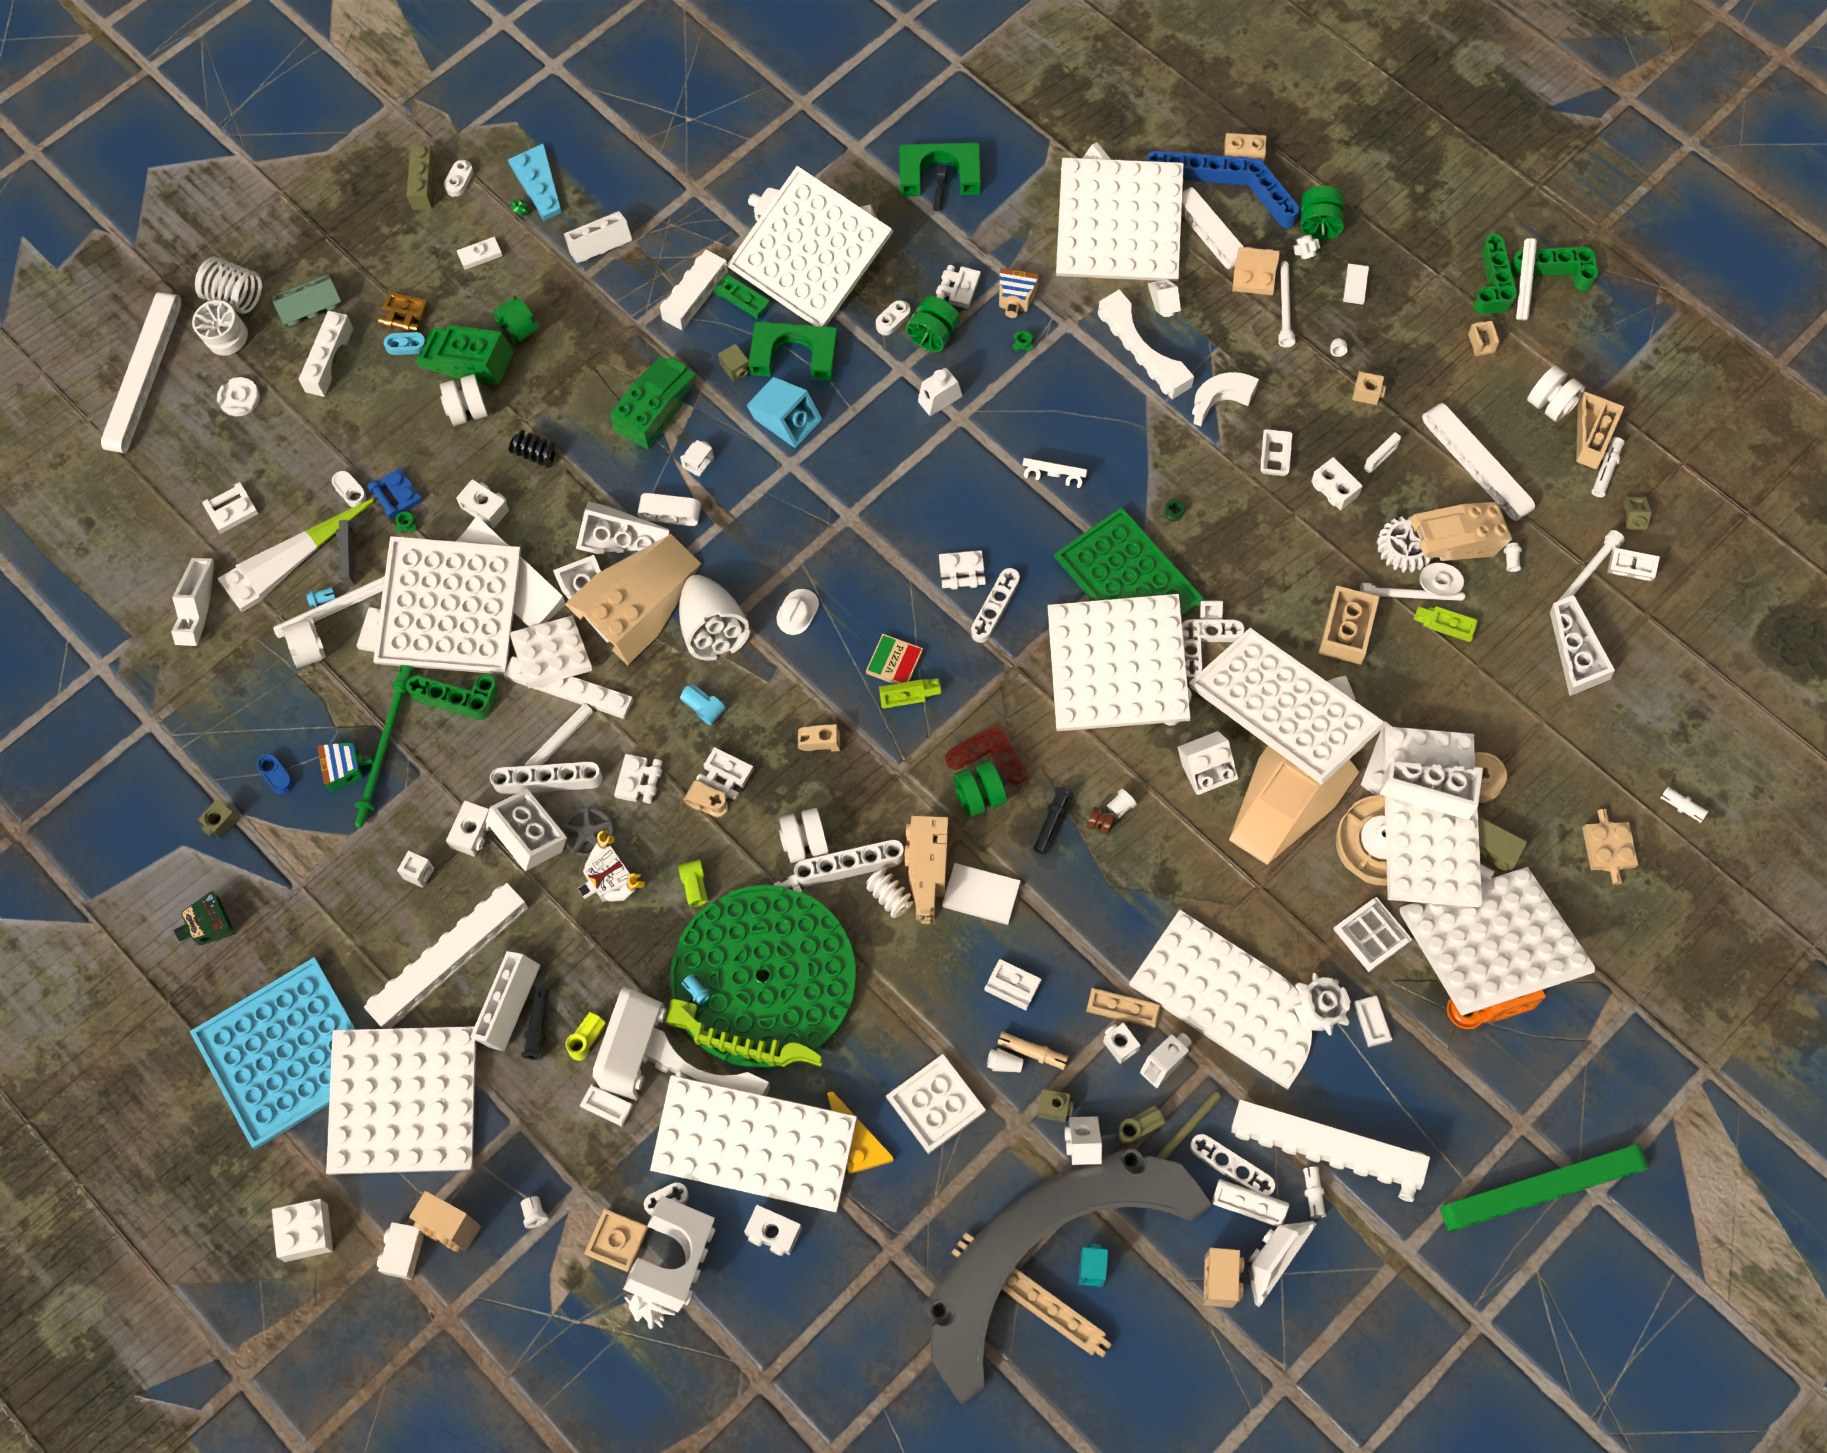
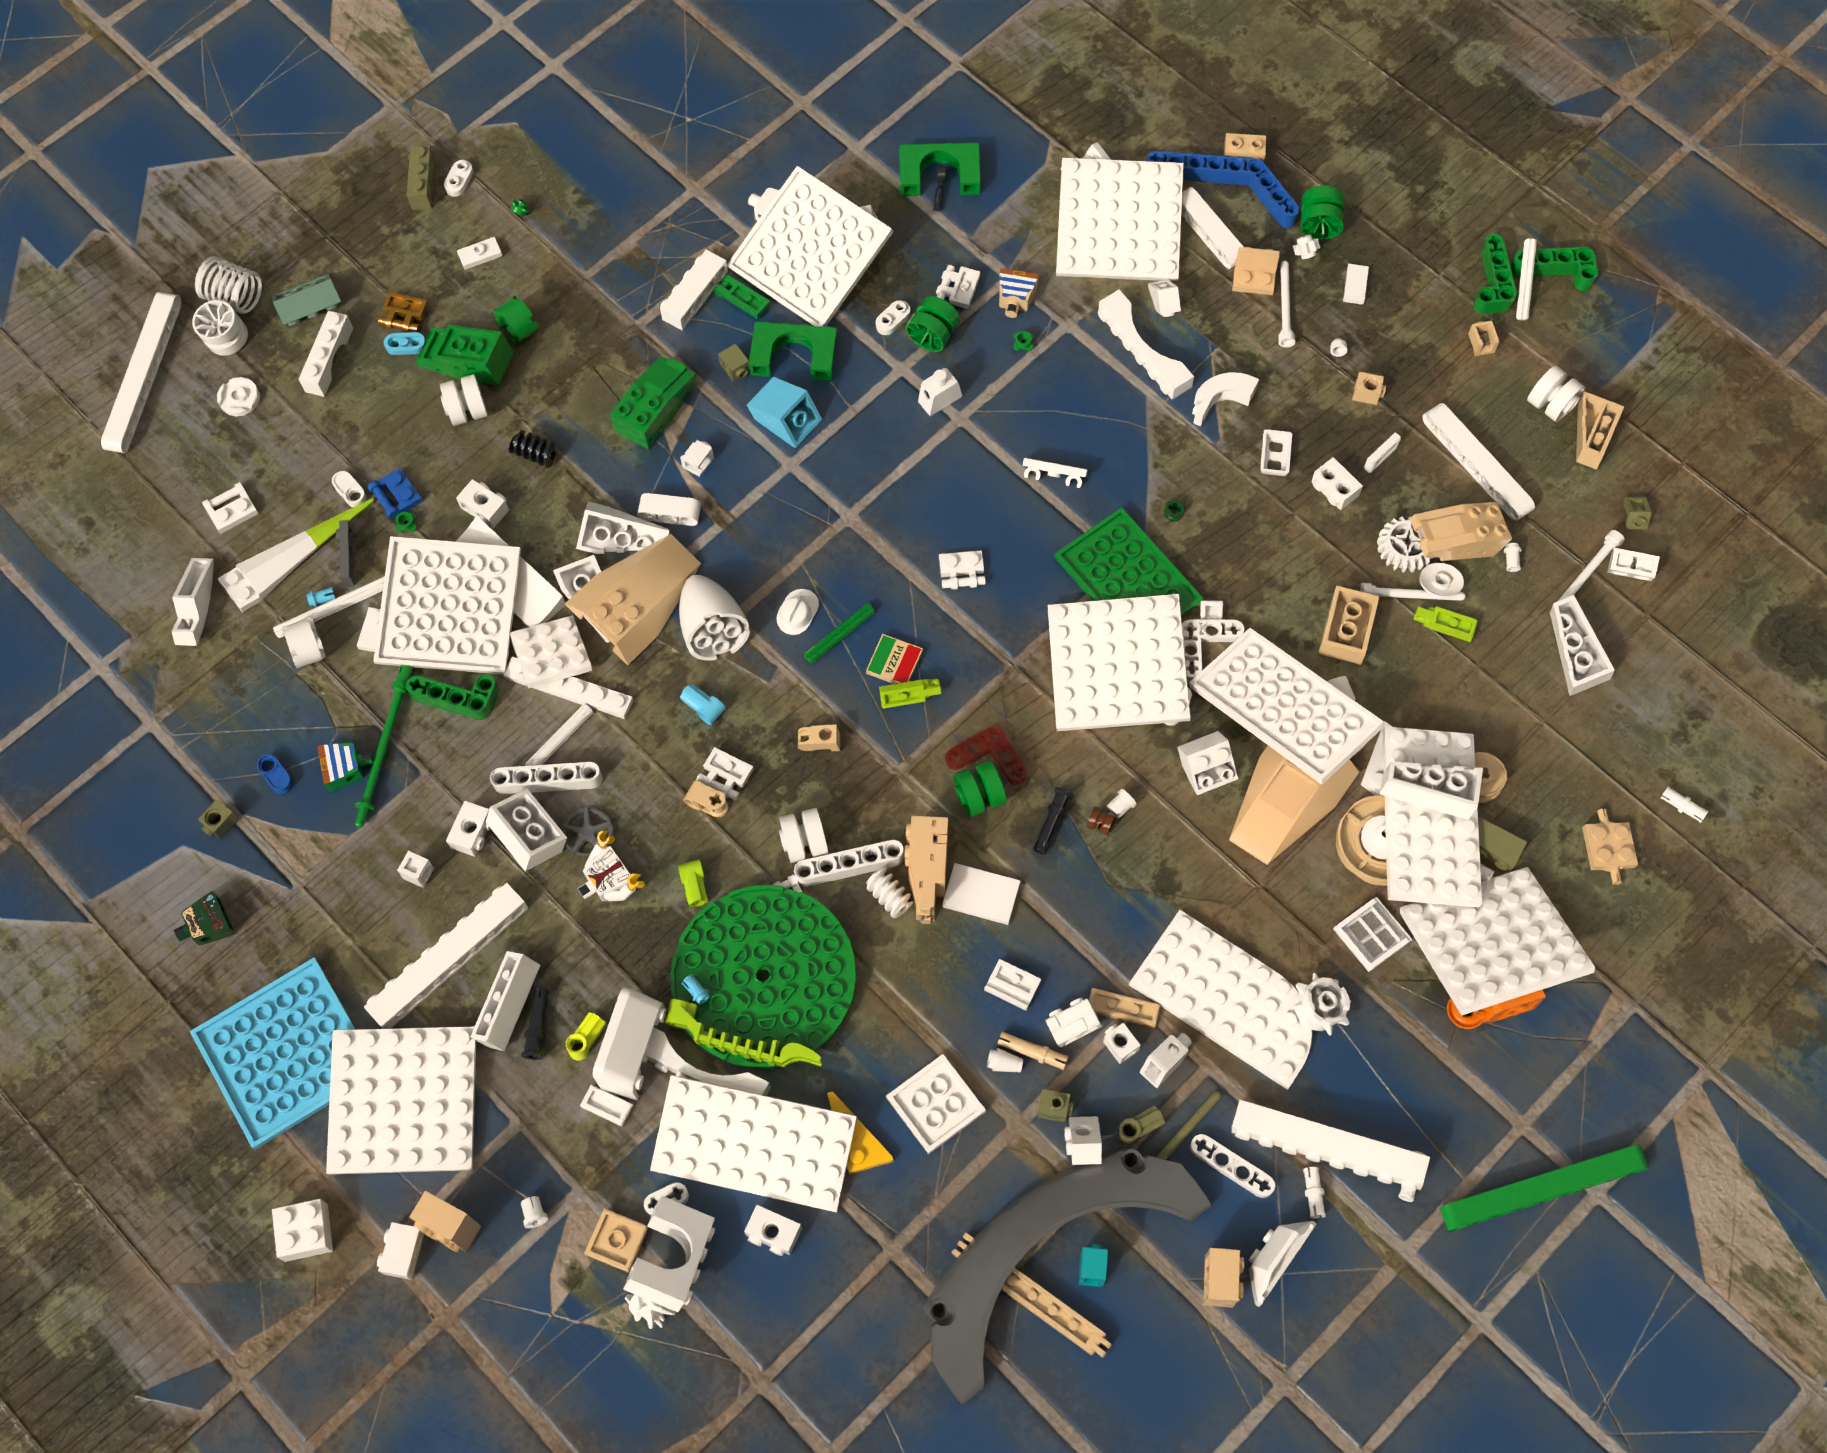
medium azure wing [508,144,562,221] -> none
white brick [564,211,632,263] -> none
white plate [614,754,662,804] -> none
white beam [971,568,1020,643] -> none
white tile [1211,1179,1289,1227] -> none
white tile [1354,995,1392,1047] -> none
white pin [1591,437,1624,497] -> none
none -> green axle [804,603,874,664]
none -> white brick [1046,998,1102,1048]

